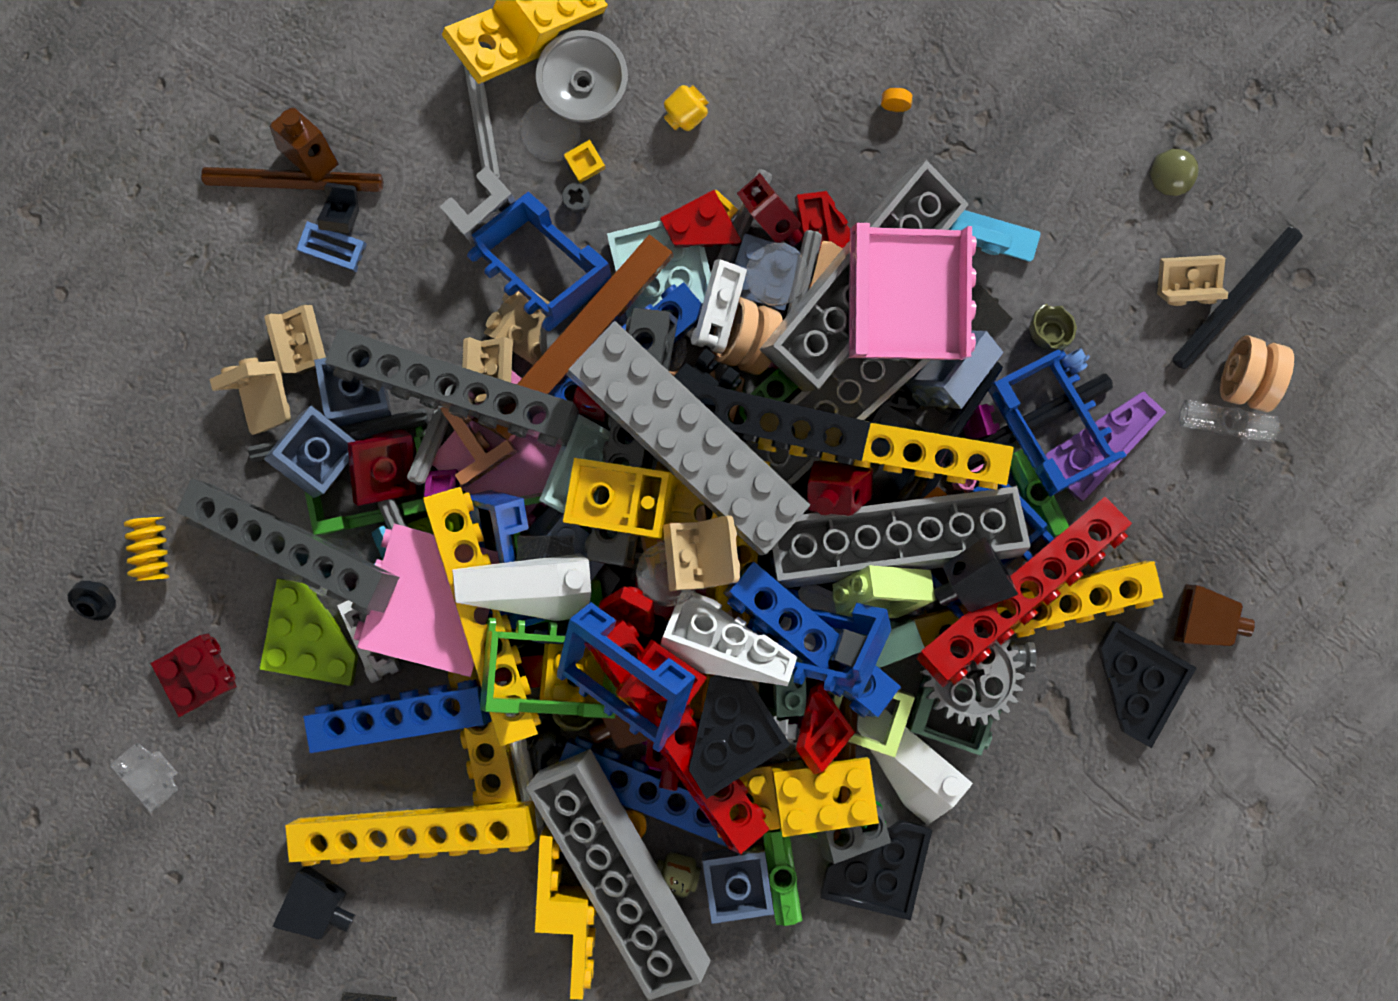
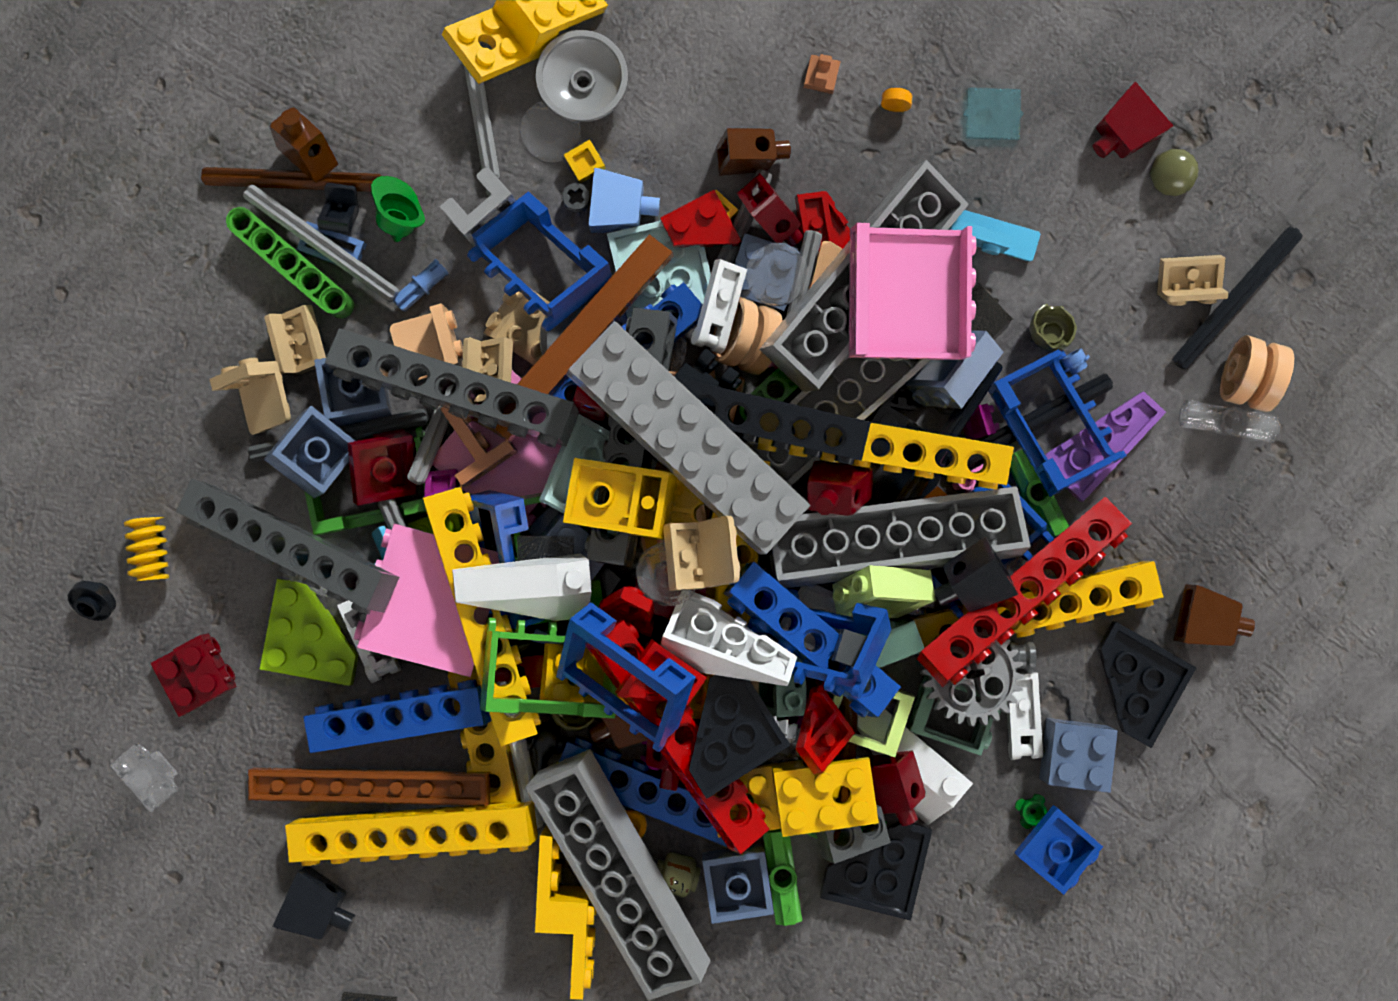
yellow head [664,85,709,131] -> none
none -> bright green beam [226,207,354,319]
none -> light grey axle [243,185,399,302]
none -> dark orange tile [248,768,490,806]
none -> green piece [371,176,425,242]
none -> light nougat bracket [390,304,463,381]
none -> medium blue axle [393,259,449,311]
none -> light blue torso [589,168,660,233]
none -> reddish brown torso [716,128,791,176]
none -> nougat tile [803,54,840,94]
none -> dark red torso [867,750,926,826]
none -> clear light blue piece [964,88,1023,140]
none -> white plate [1006,672,1043,760]
none -> blue plate [1014,805,1103,895]
none -> green plate [1015,794,1047,829]
none -> sand blue brick [1039,718,1118,793]
none -> dark red torso [1092,82,1173,159]

